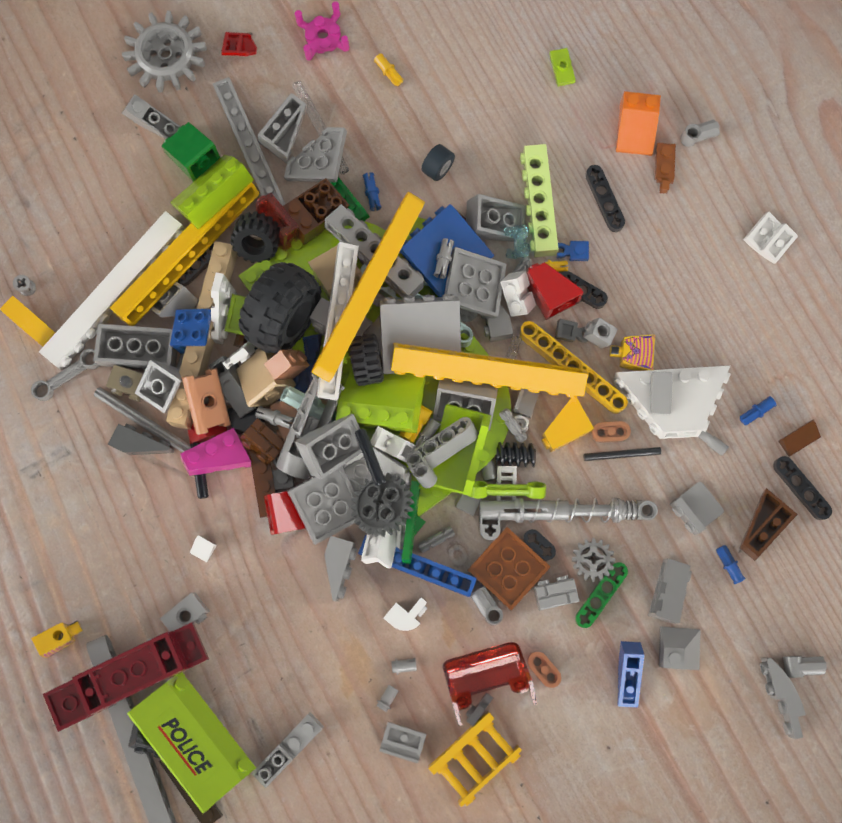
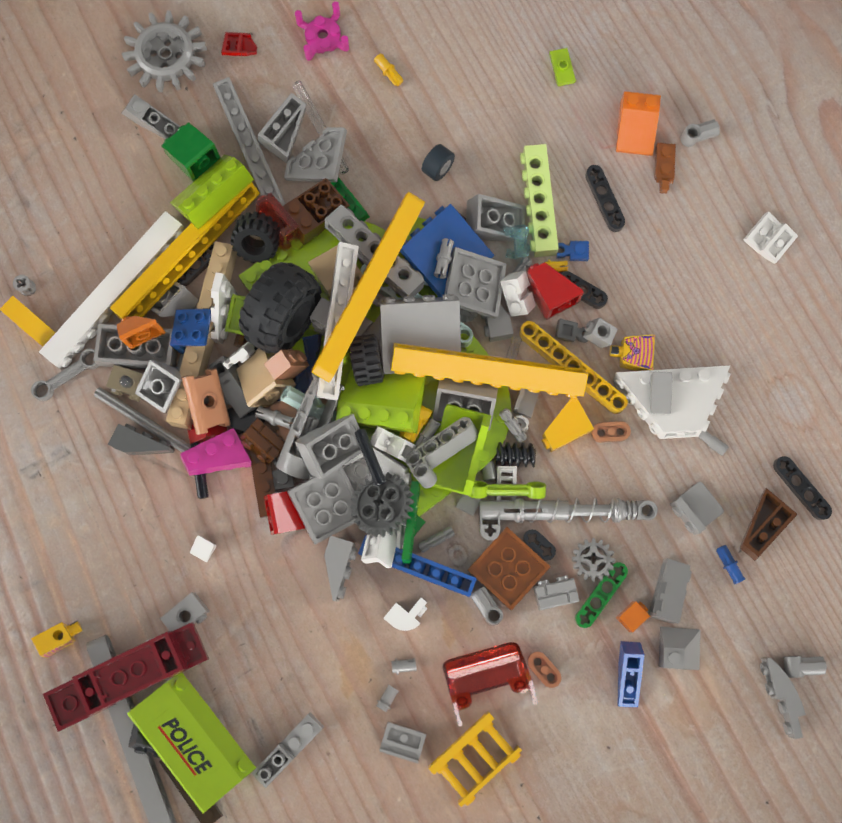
blue pin [362,172,382,211] -> none
dark grey plate [465,692,493,726] -> none
black bar [583,447,661,461] -> none
blue axle [739,396,777,425] -> none
reddish brown slope [778,419,821,457] -> none
none -> orange slope [116,316,166,349]
none -> orange brick [616,601,650,633]

